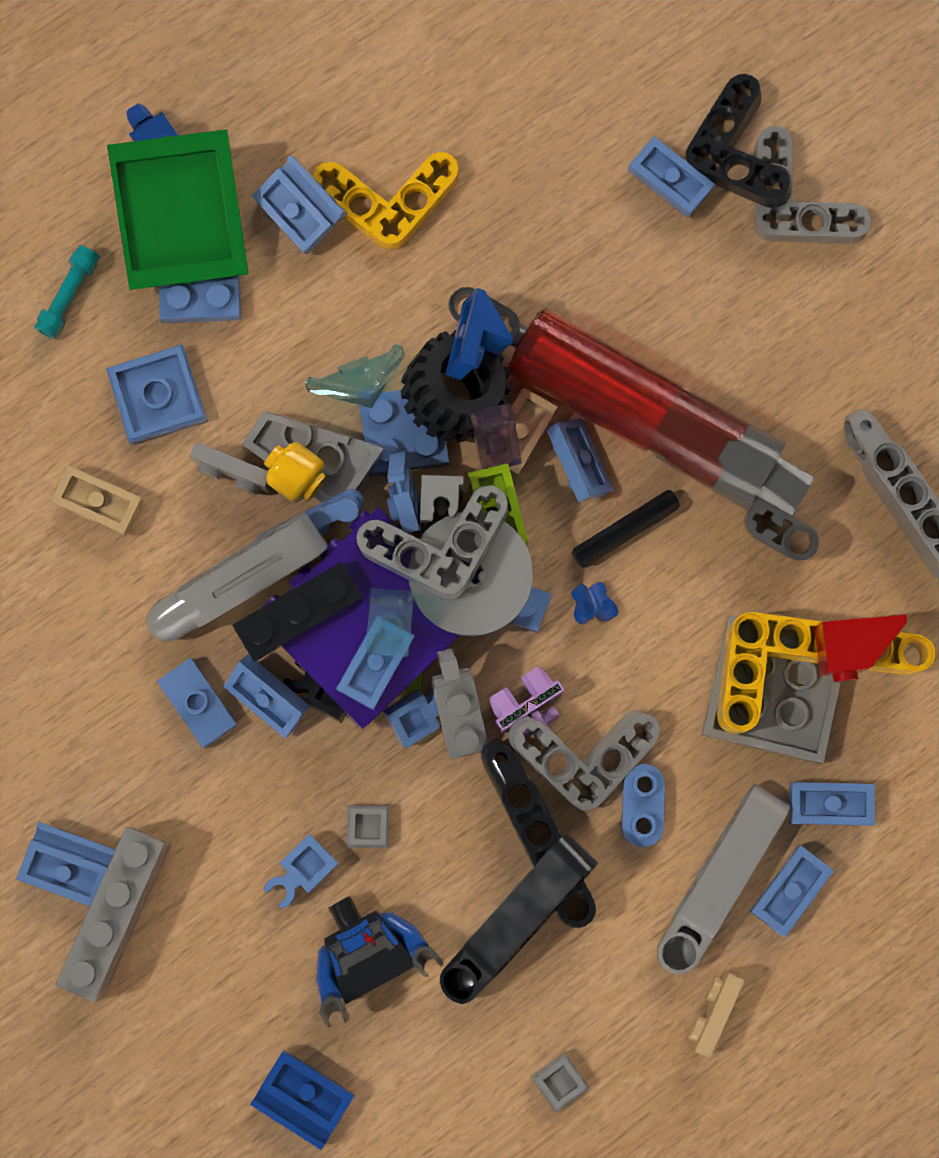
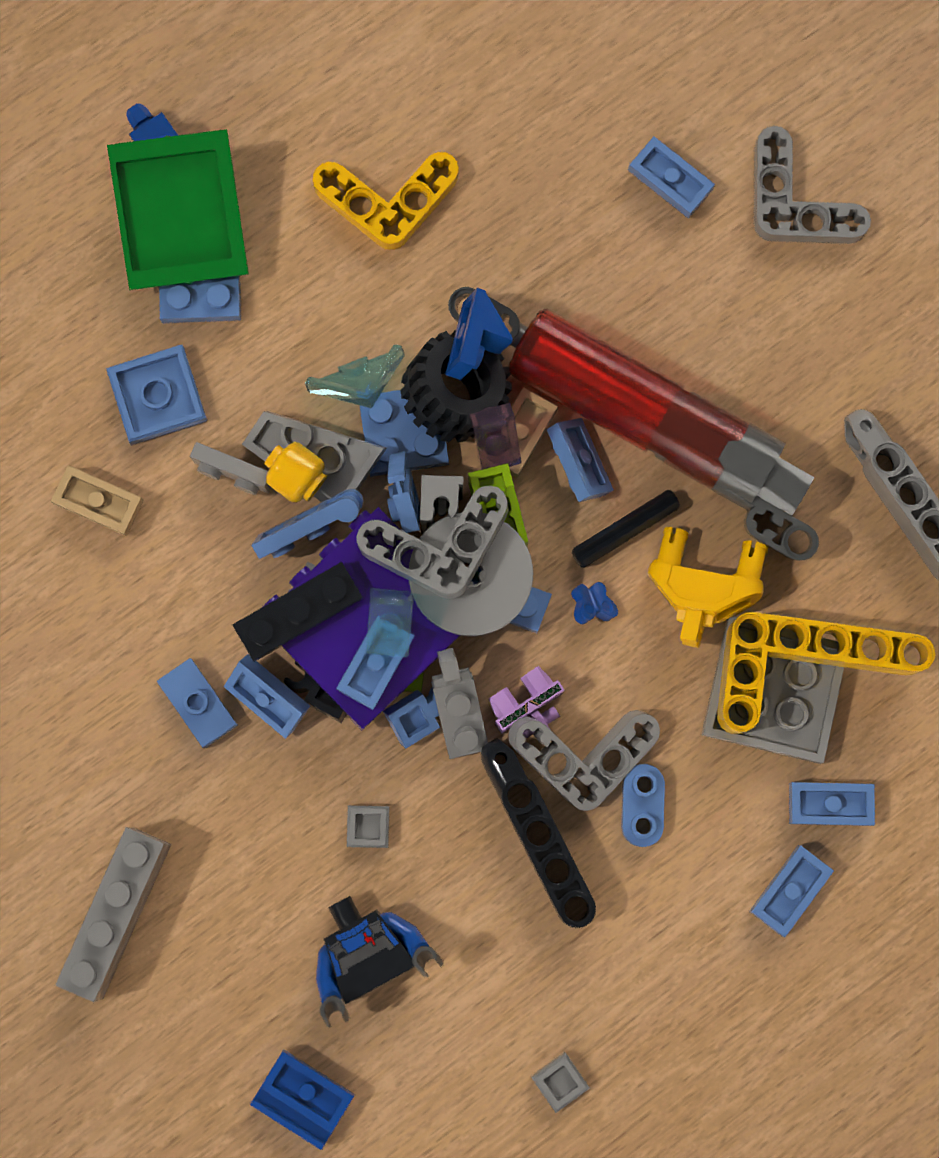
medium blue plate [16,822,116,906] -> none
teal bar [34,245,100,339] -> none
light grey piece [147,511,328,641] -> none
medium blue plate [252,155,348,254] -> none
medium blue plate [263,834,339,909] -> none
black piece [440,833,598,1004] -> none
light grey piece [657,784,791,974] -> none
black beam [685,74,791,208] -> none
tan plate [688,971,745,1059] -> none
red slope [814,614,908,683] -> none
none -> yellow connector [647,527,768,648]

